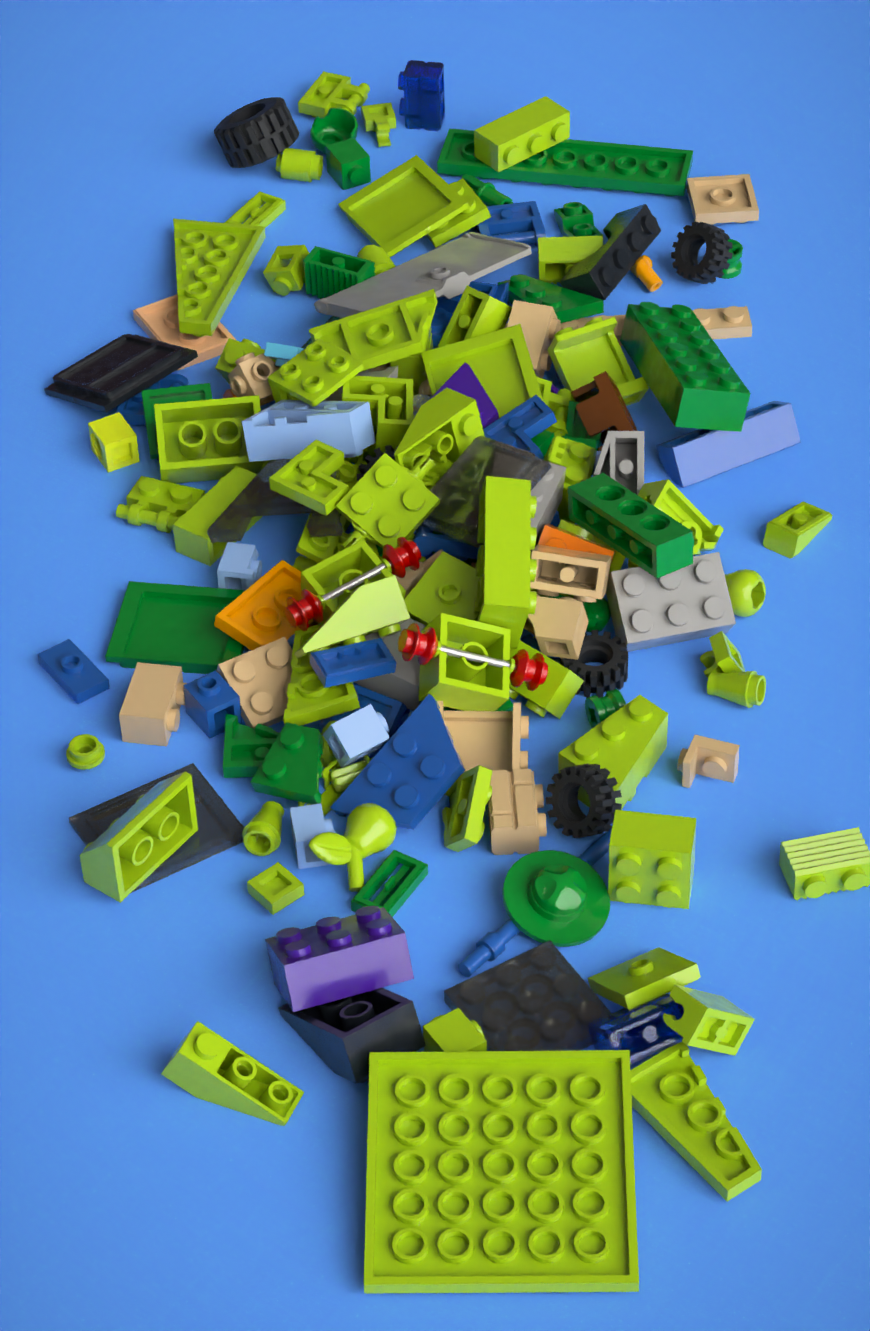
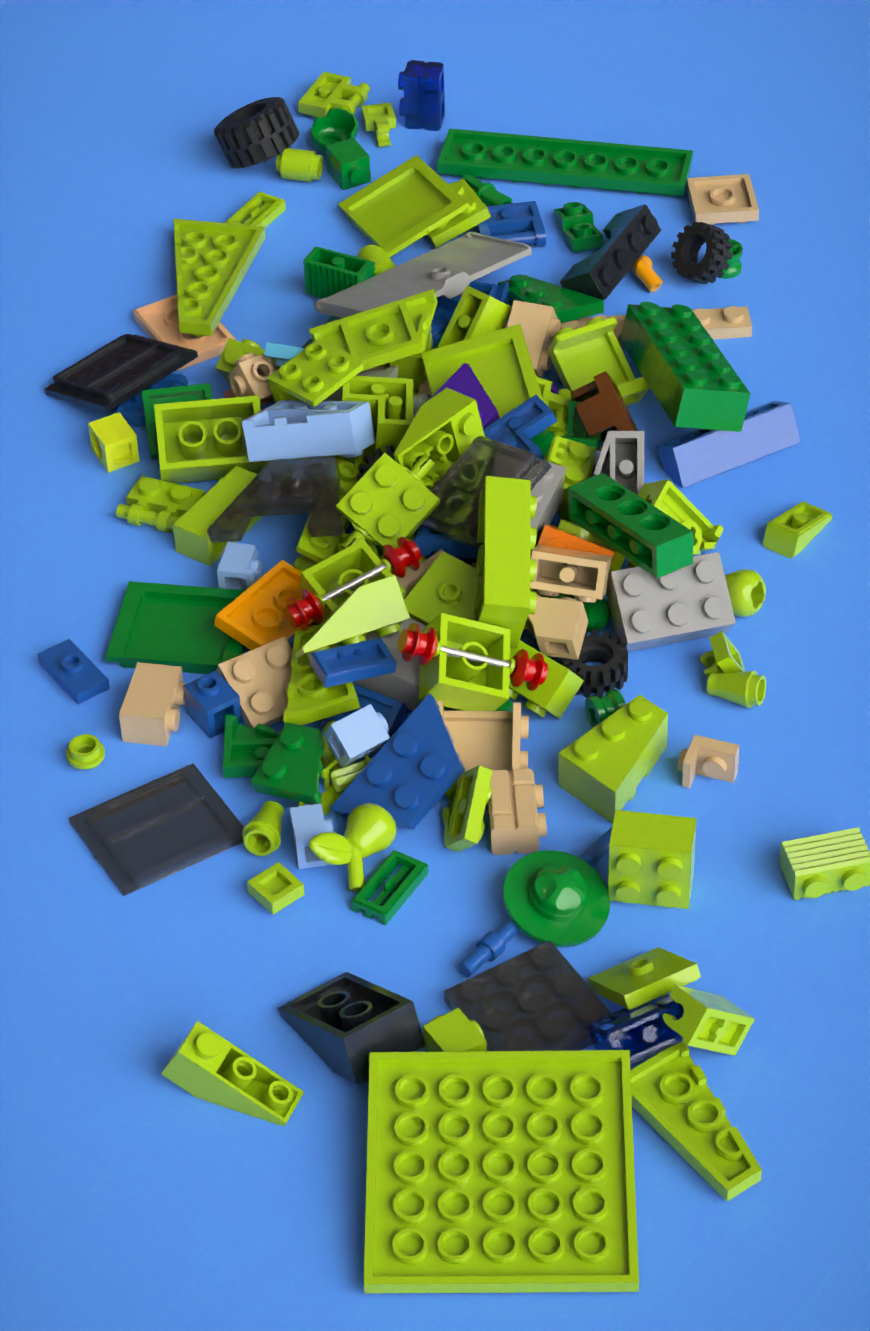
lime slope [79,771,198,903] -> none
lime brick [263,245,309,296] -> none
dark purple brick [265,906,414,1012] -> none
lime plate [269,440,349,516] -> none
lime brick [474,96,570,172] -> none
lime brick [538,236,603,284] -> none
black tyre [546,764,622,838] -> none

